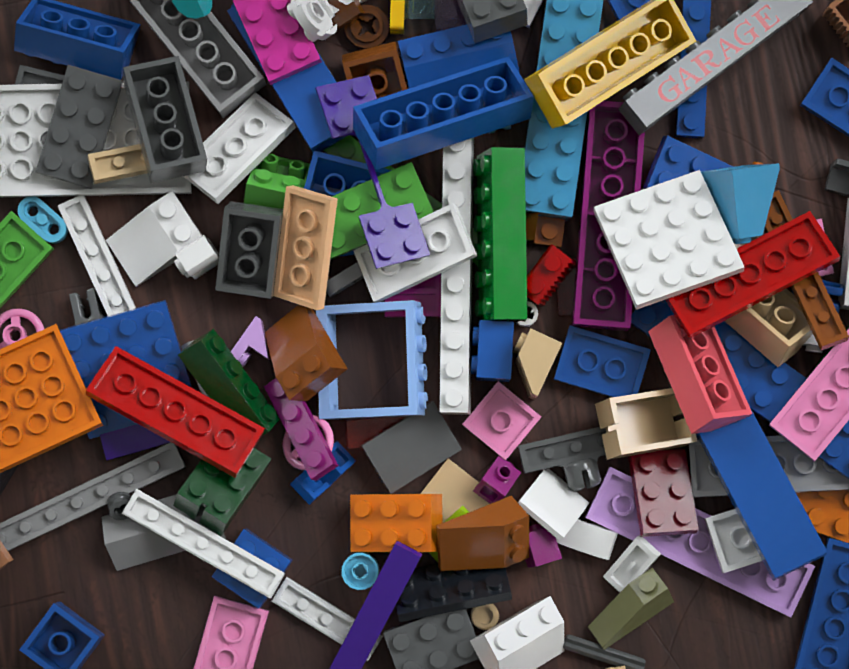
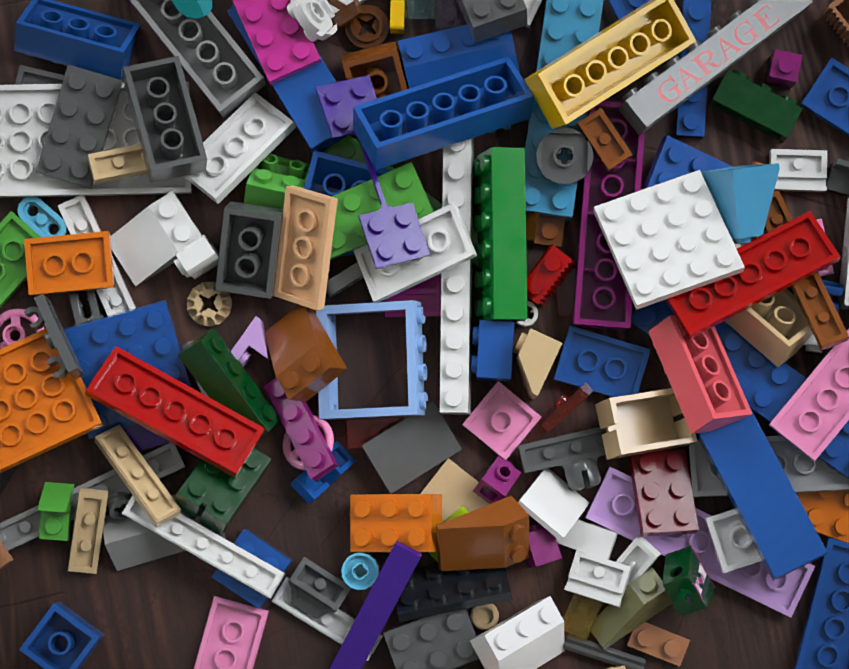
none -> orange plate [24,231,115,296]
none -> dark grey plate [24,294,84,380]
none -> bright green slope [38,482,74,541]
none -> tan plate [68,488,108,574]
none -> tan tile [95,424,181,527]
none -> tan gear [187,282,232,326]
none -> dark grey slope [288,557,351,620]
none -> dark grey plate [536,128,593,186]
none -> clear red plate [541,382,593,433]
none -> clear yellow plate [563,593,603,641]
none -> white plate [564,550,632,607]
none -> dark orange plate [577,108,633,171]
none -> nougat plate [626,622,690,667]
none -> dark green torso [663,546,716,616]
none -> dark green brick [709,70,803,143]
none -> magenta brick [764,49,803,89]
none -> white plate [769,149,827,192]

